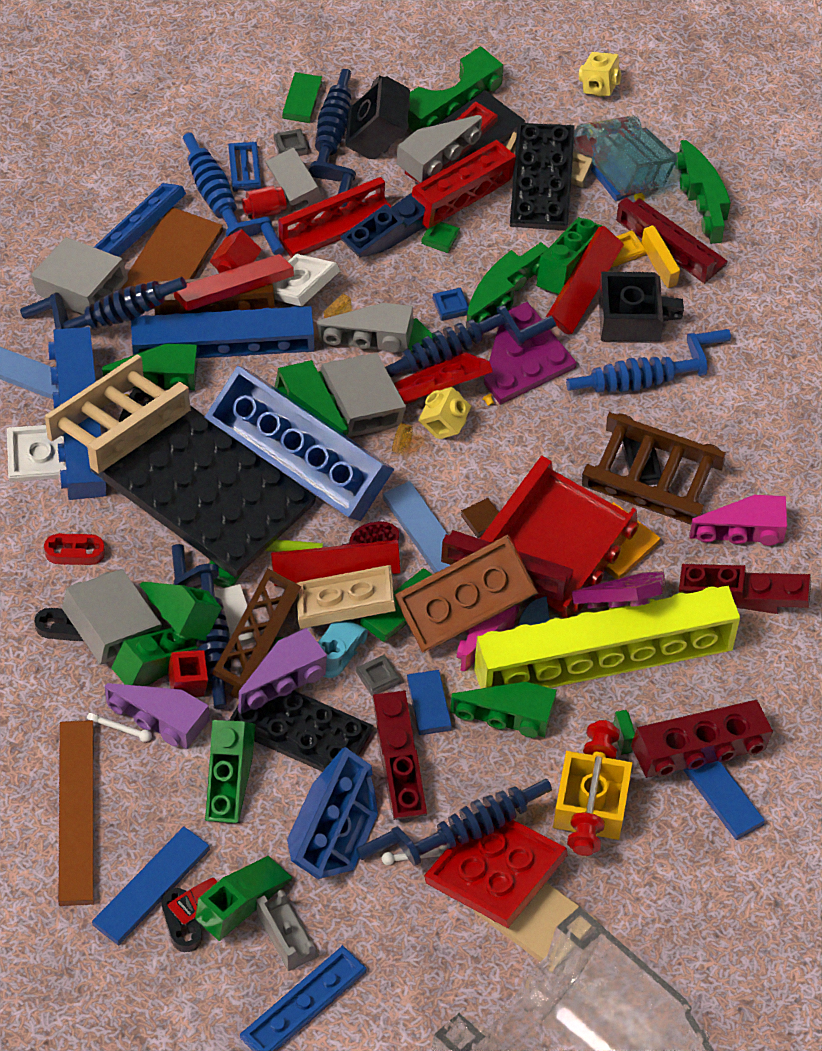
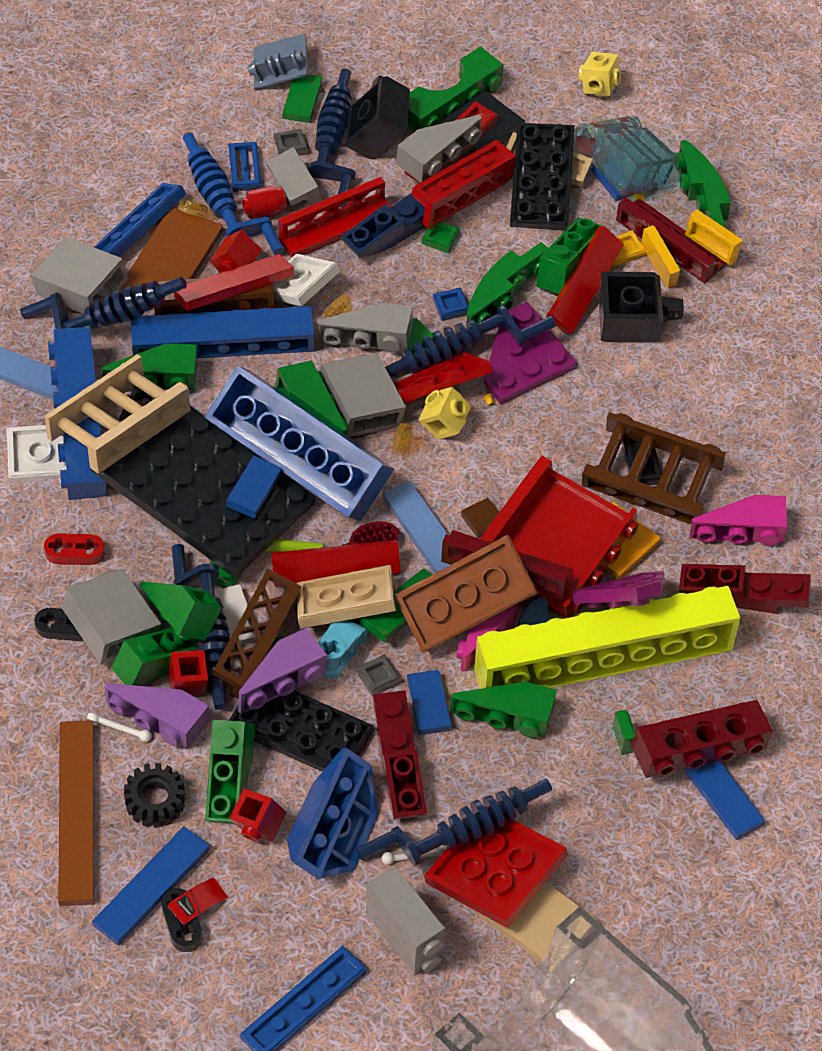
green slope [195,856,292,941] -> none
light grey hinge [256,890,319,971] -> none
yellow brick [553,720,633,856] -> none
blue piece [566,329,731,393] -> none
none -> black tyre [124,763,186,828]
none -> clear yellow tile [178,198,208,218]
none -> blue tile [226,455,282,519]
none -> red brick [229,788,287,842]
none -> sand blue hinge [248,33,307,90]
none -> light grey brick [366,866,445,976]
none -> yellow tile [685,209,743,266]

